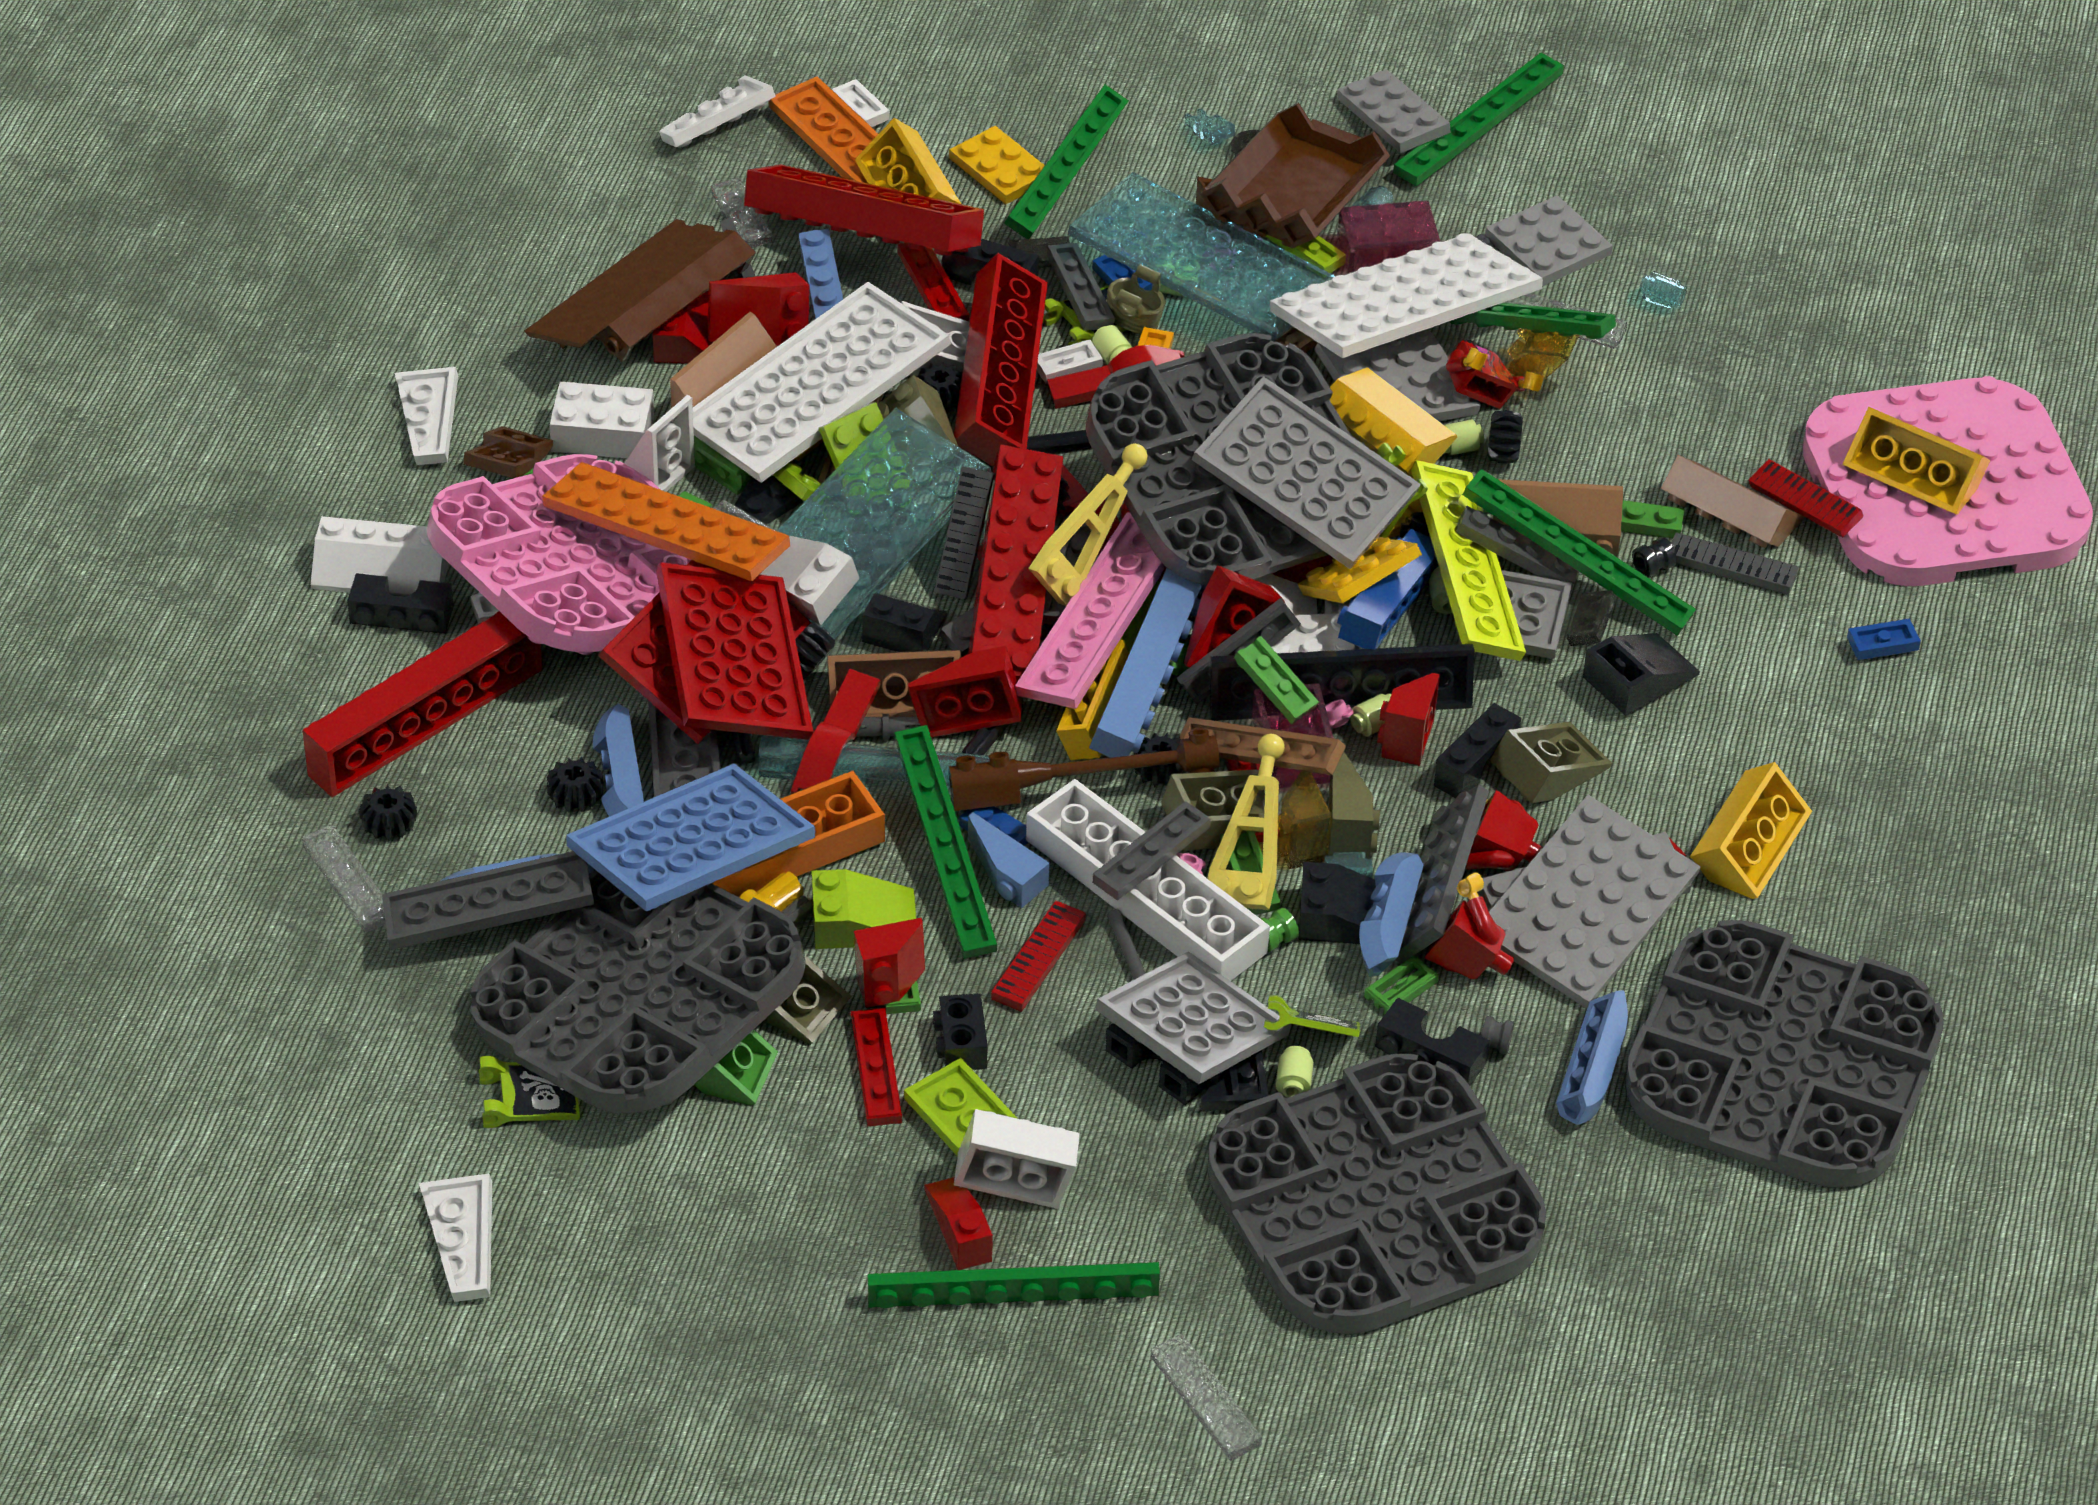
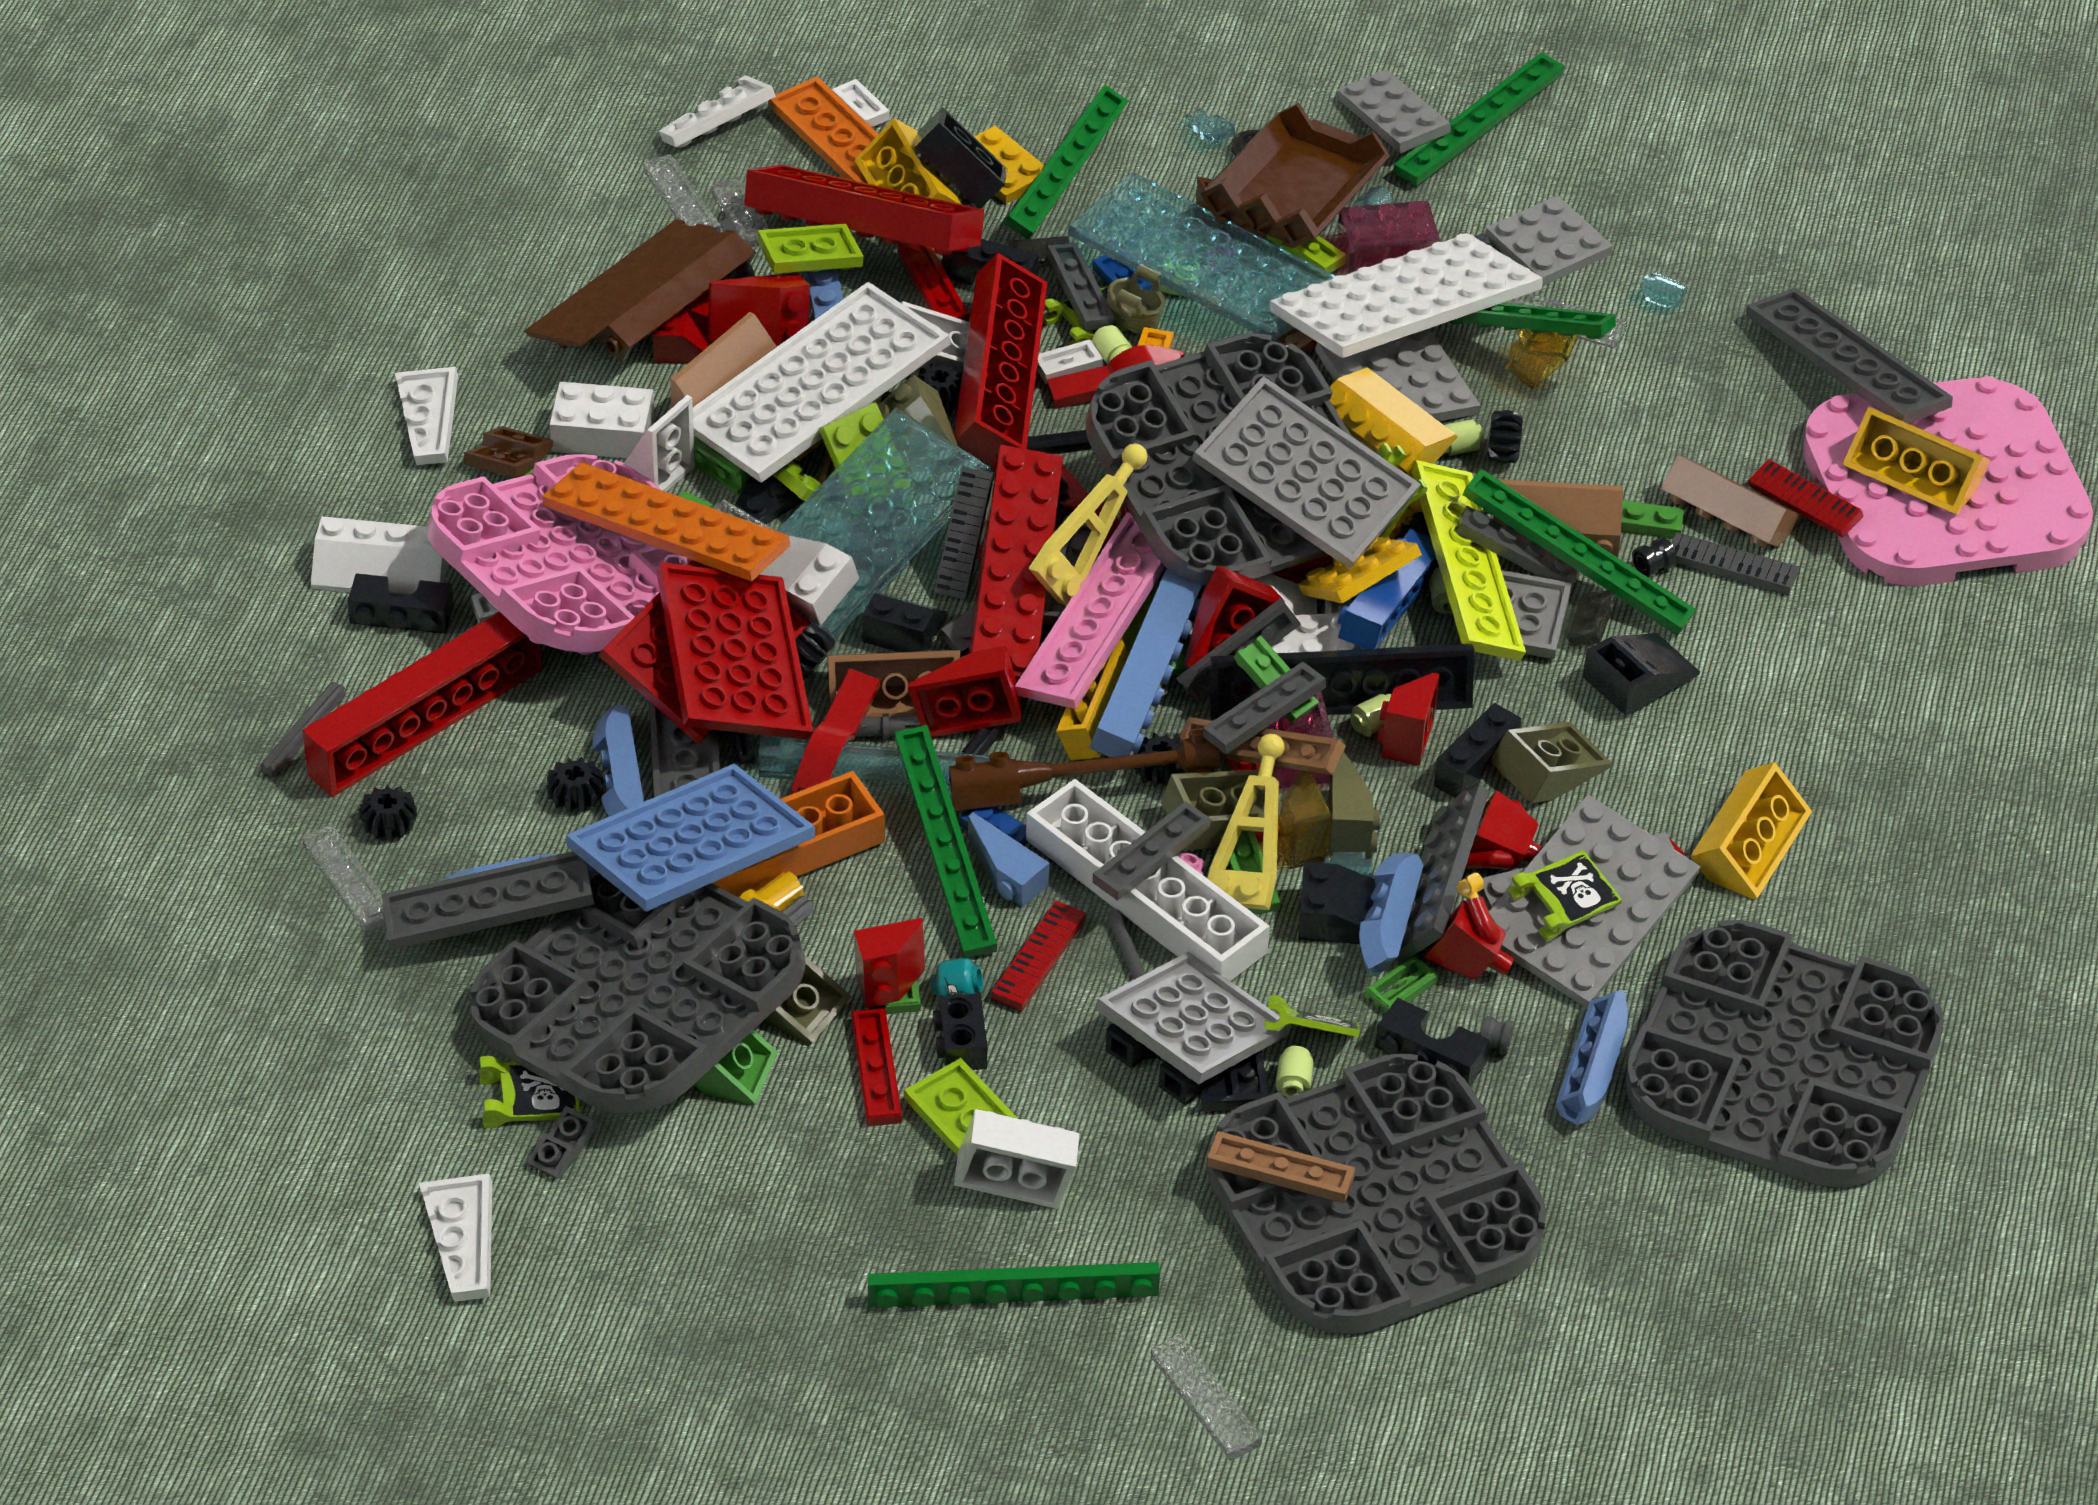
lime slope [811,869,916,949] -> none
red slope [924,1177,993,1270] -> none
bright green wheel [1260,908,1299,953] -> none
bright pink plate [1320,699,1354,728] -> none
red torso [1446,339,1544,409] -> none
blue plate [1847,619,1921,660] -> none
none -> dark grey axle [261,681,346,777]
none -> dark grey slope [526,1106,599,1179]
none -> clear plate [643,154,721,232]
none -> lime plate [757,224,864,274]
none -> black brick [914,107,1007,209]
none -> teal head [930,958,984,996]
none -> dark grey plate [1203,662,1326,754]
none -> medium nougat plate [1207,1131,1355,1203]
none -> flag [1507,850,1623,942]
none -> dark grey plate [1746,288,1953,424]

